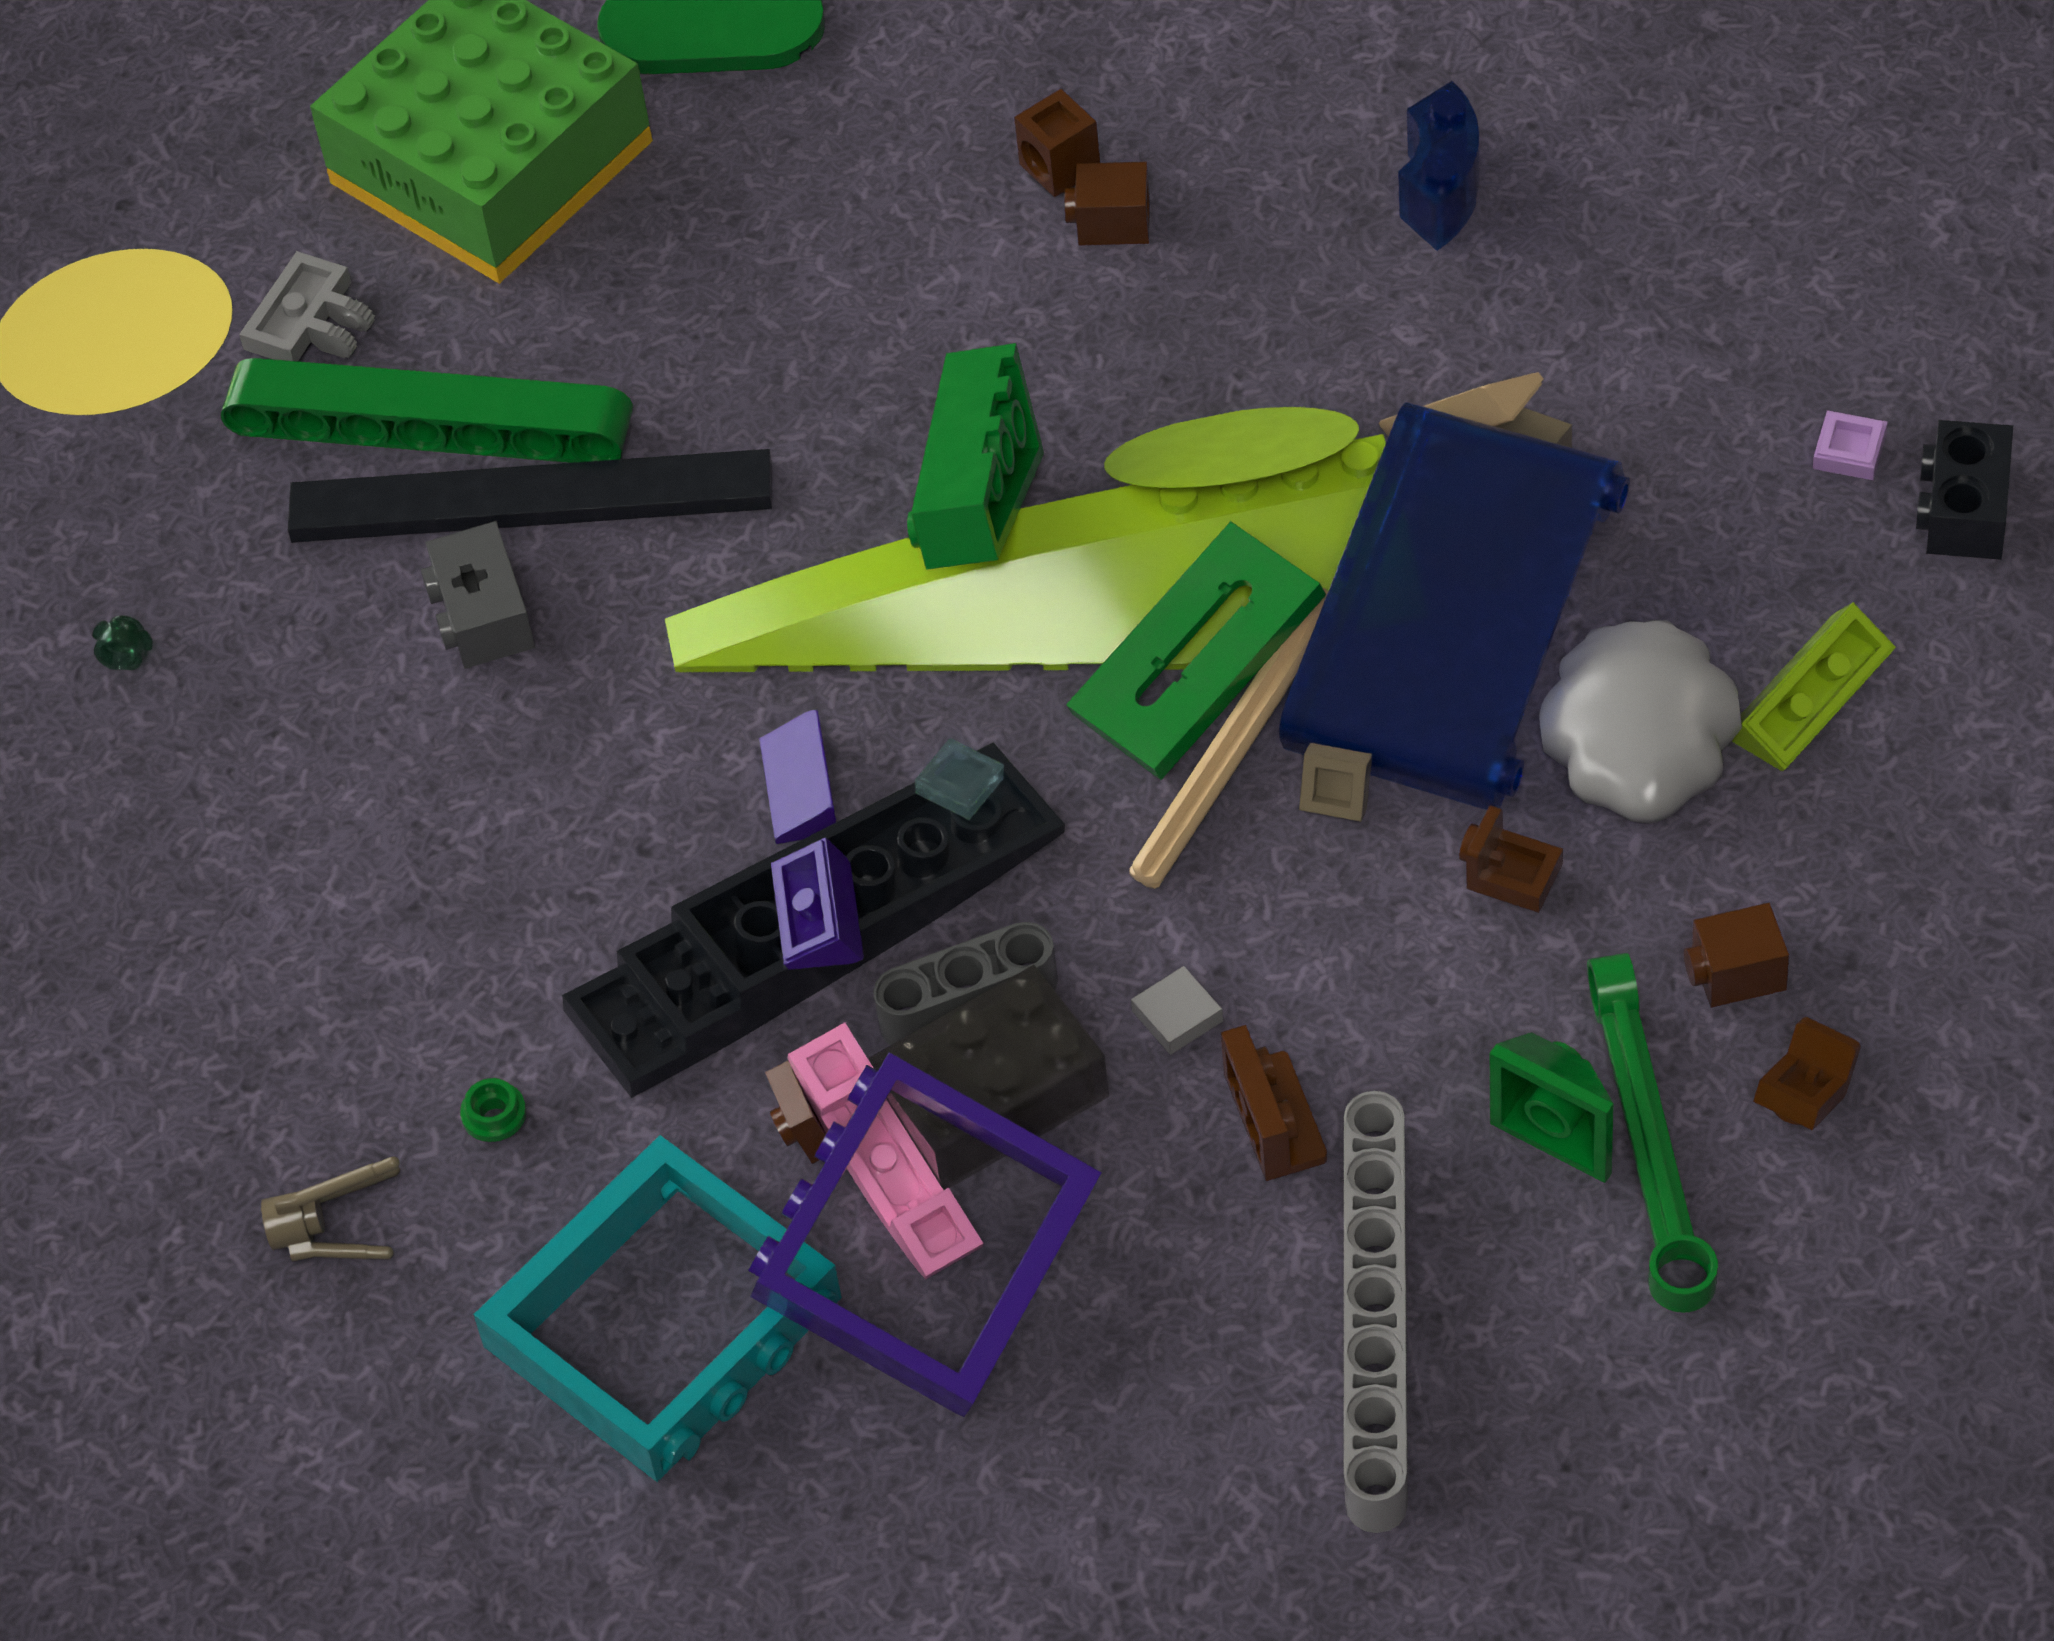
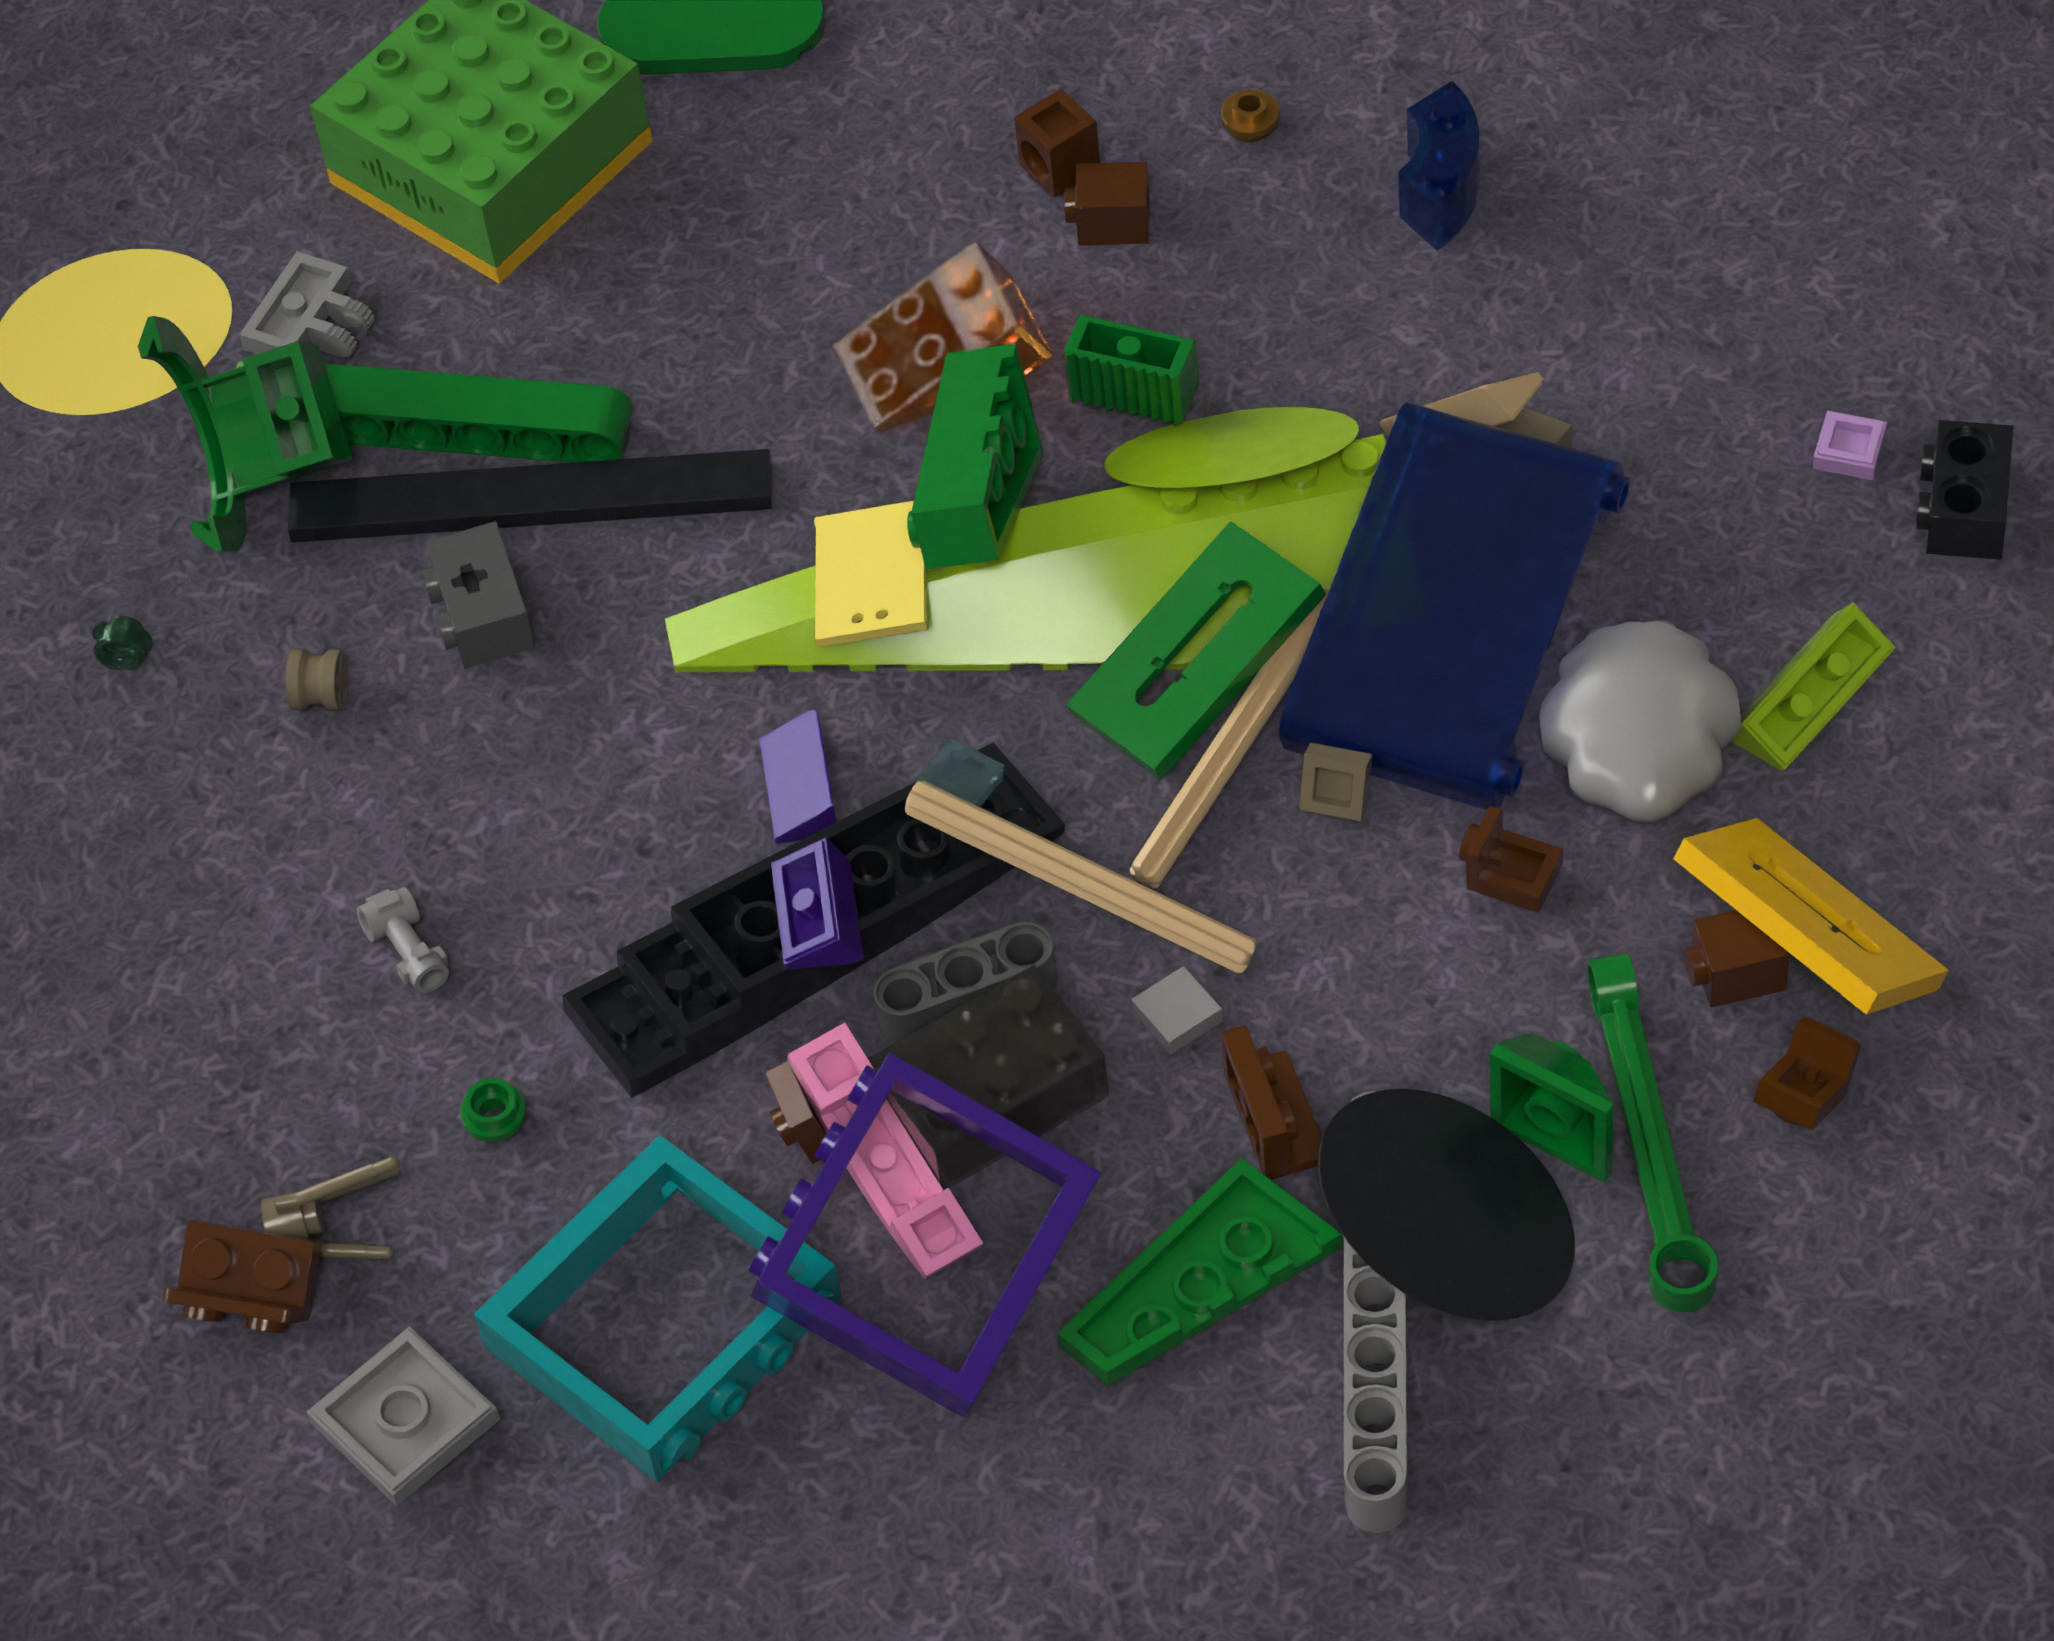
none -> green piece [138,316,353,553]
none -> reddish brown bracket [163,1220,322,1333]
none -> dark tan wheel [285,648,349,711]
none -> light grey plate [306,1326,500,1507]
none -> light grey bar [357,887,449,993]
none -> light yellow container [814,501,927,647]
none -> clear orange slope [833,241,1053,432]
none -> tan axle [905,781,1257,973]
none -> green wing [1057,1158,1342,1386]
none -> green brick [1064,314,1199,426]
none -> pearl gold plate [1221,90,1280,143]
none -> black sticker [1318,1089,1575,1321]
none -> yellow piece [1673,818,1949,1015]

